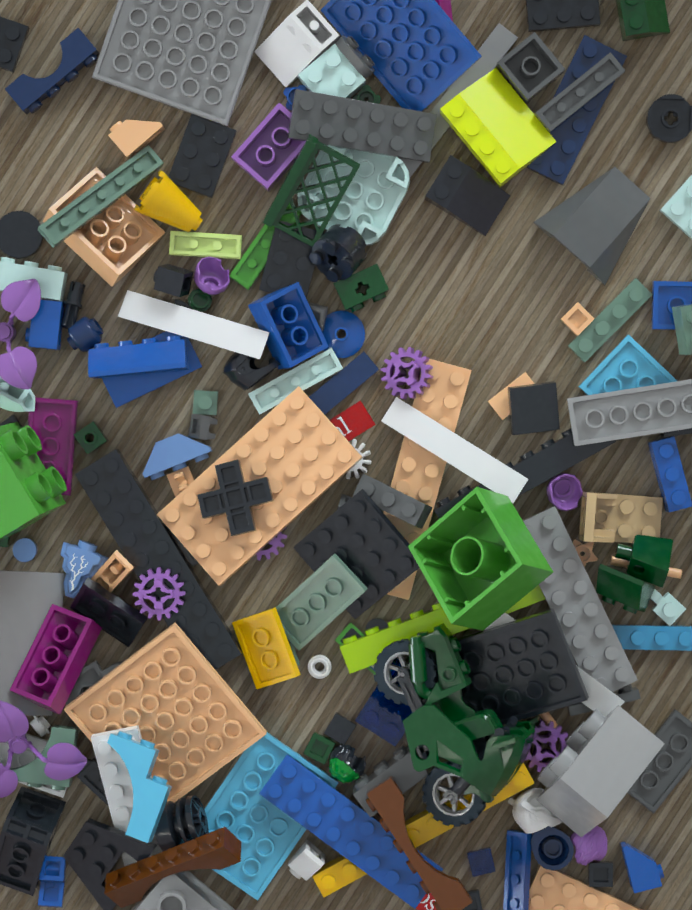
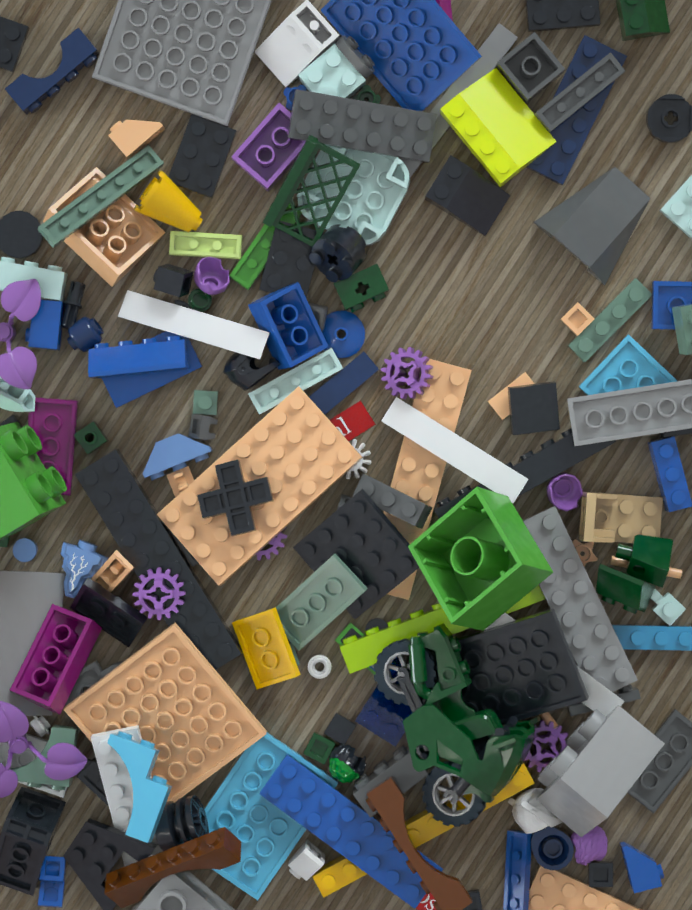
clear blue tile [467,847,496,877] -> none

